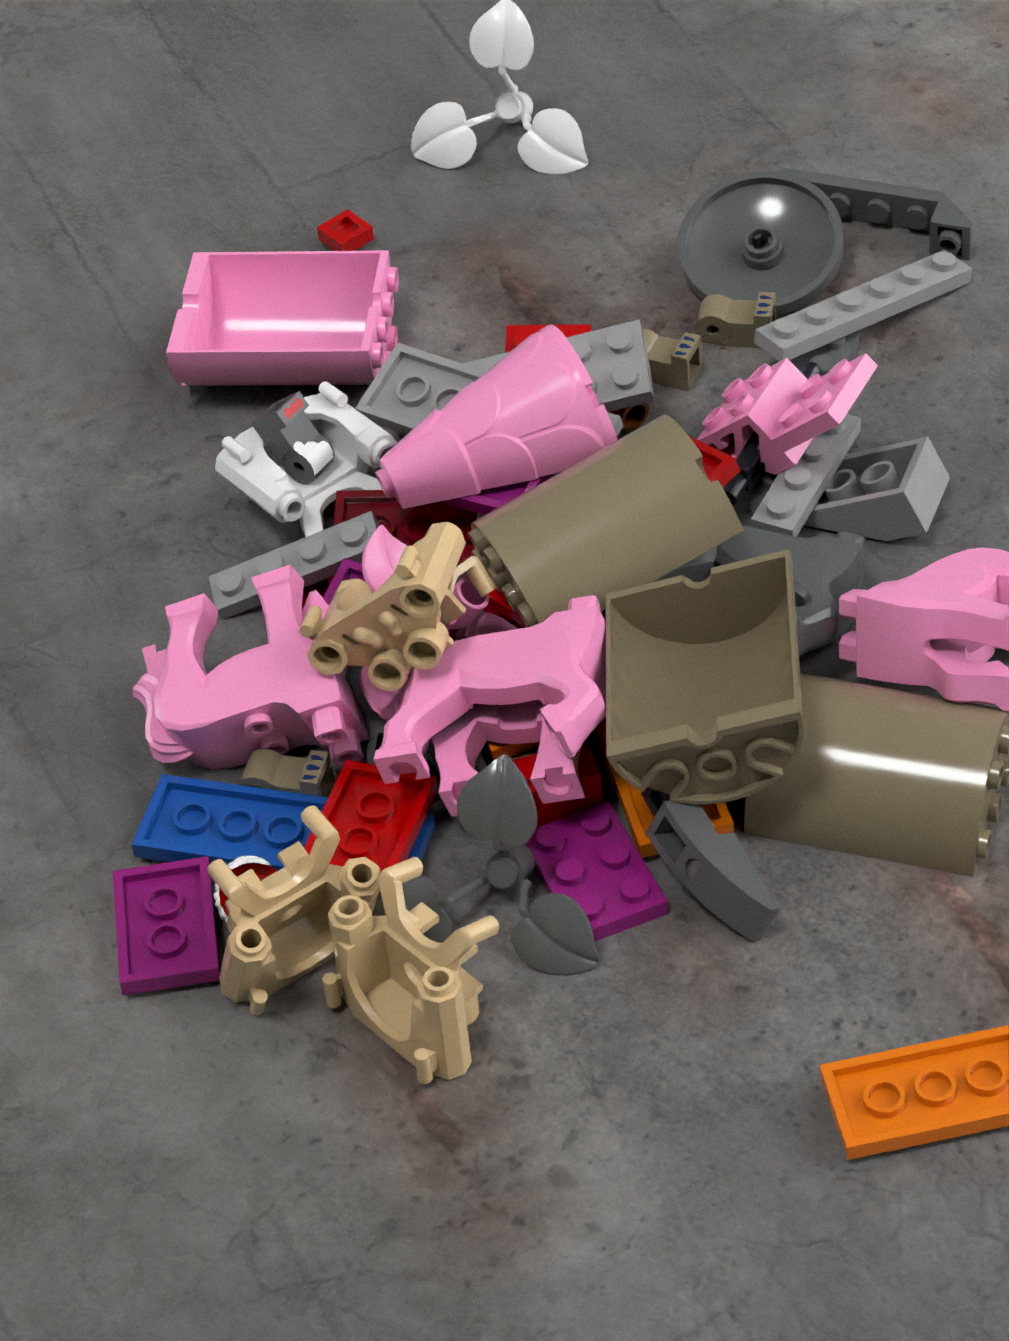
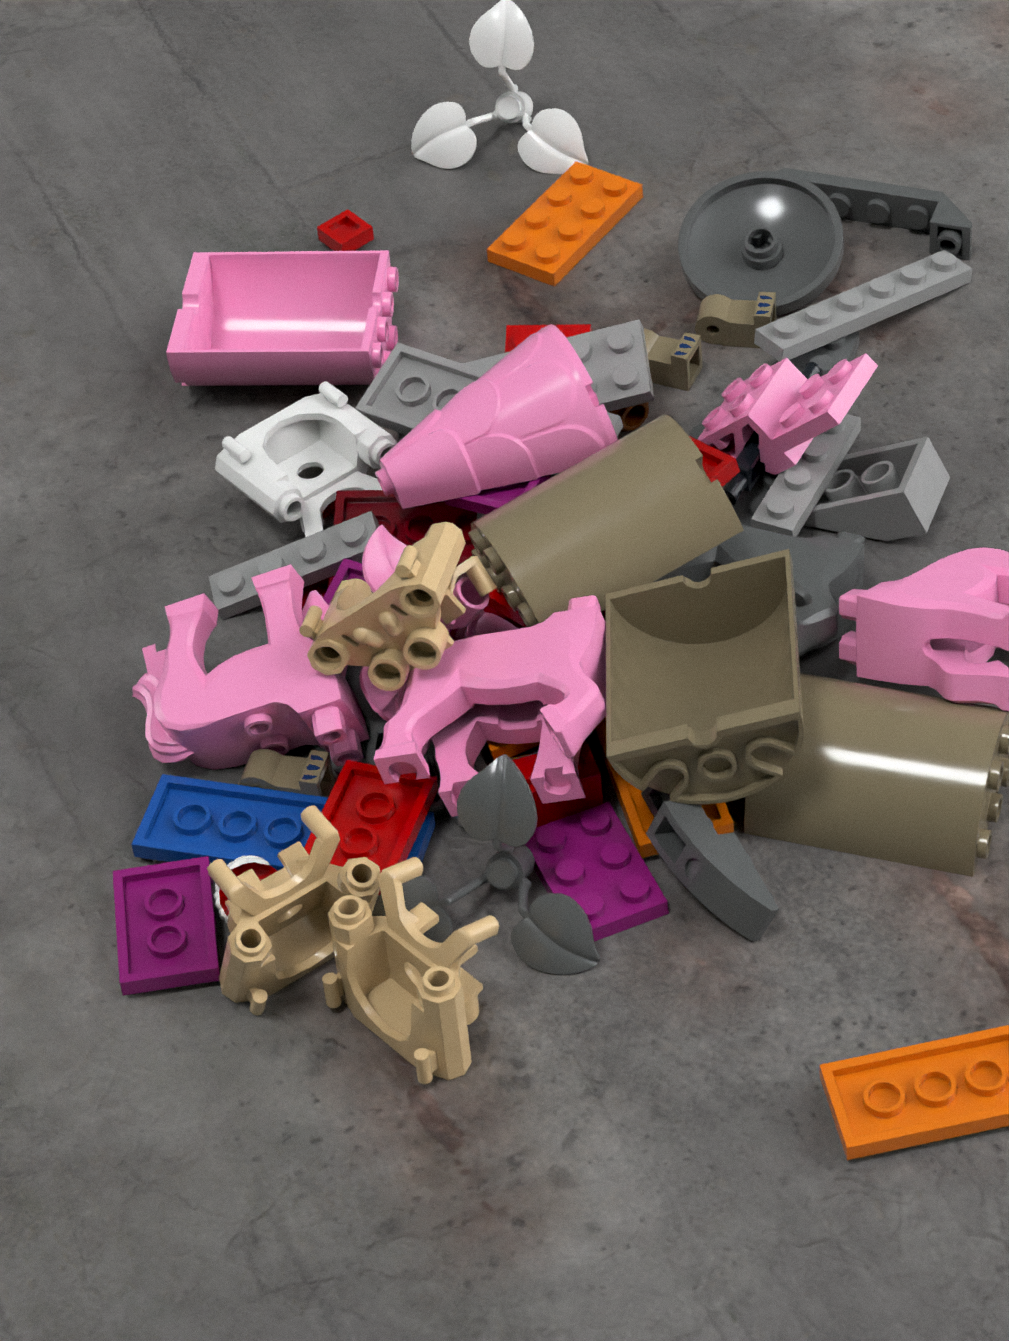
dark grey leg [251,391,335,484] -> none
none -> orange plate [487,161,643,287]

